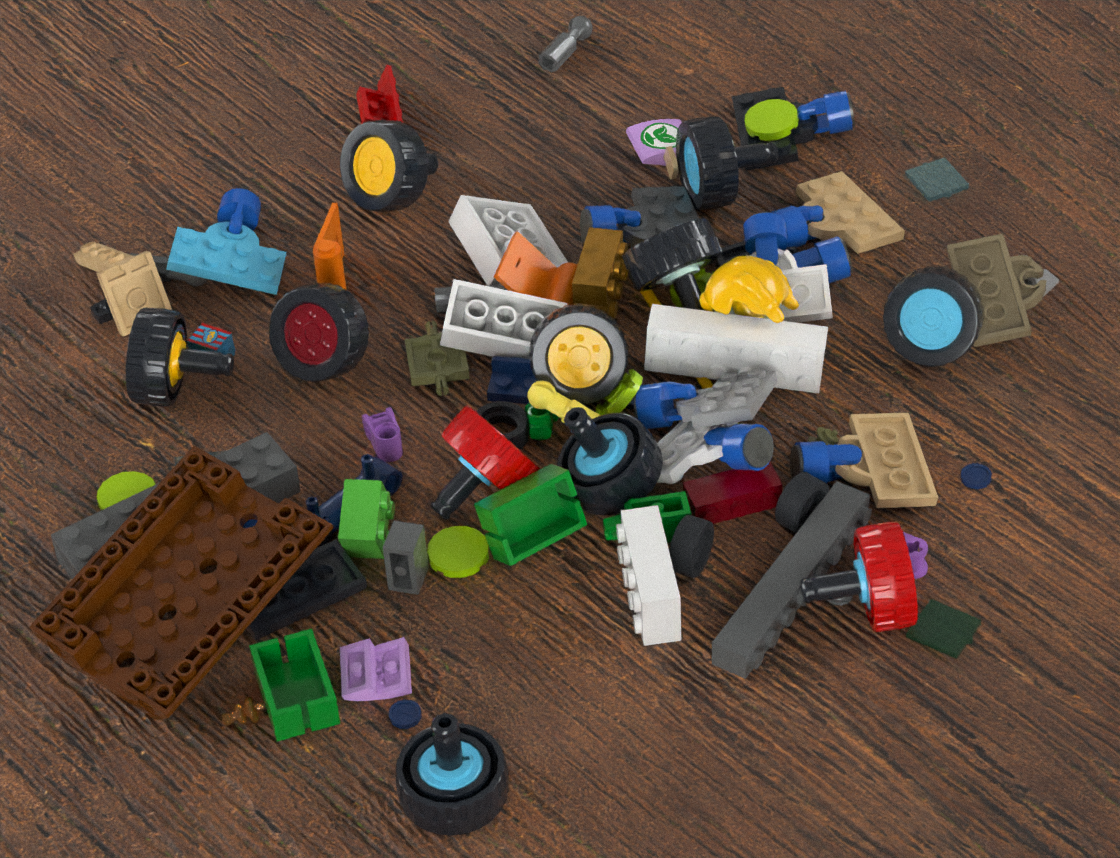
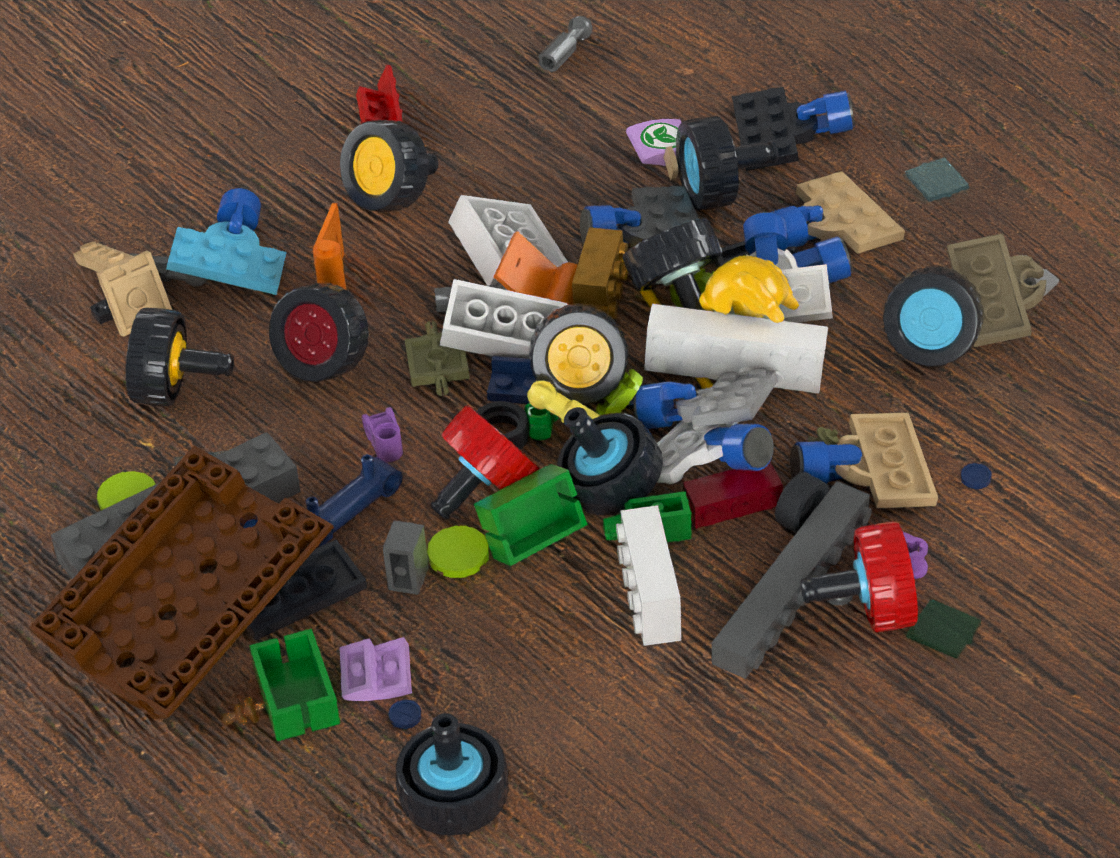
dark azure brick [187,323,235,356] -> none
bright green brick [338,479,395,559] -> none
black tyre [669,515,714,578] -> none
lime tile [745,99,799,141] -> none

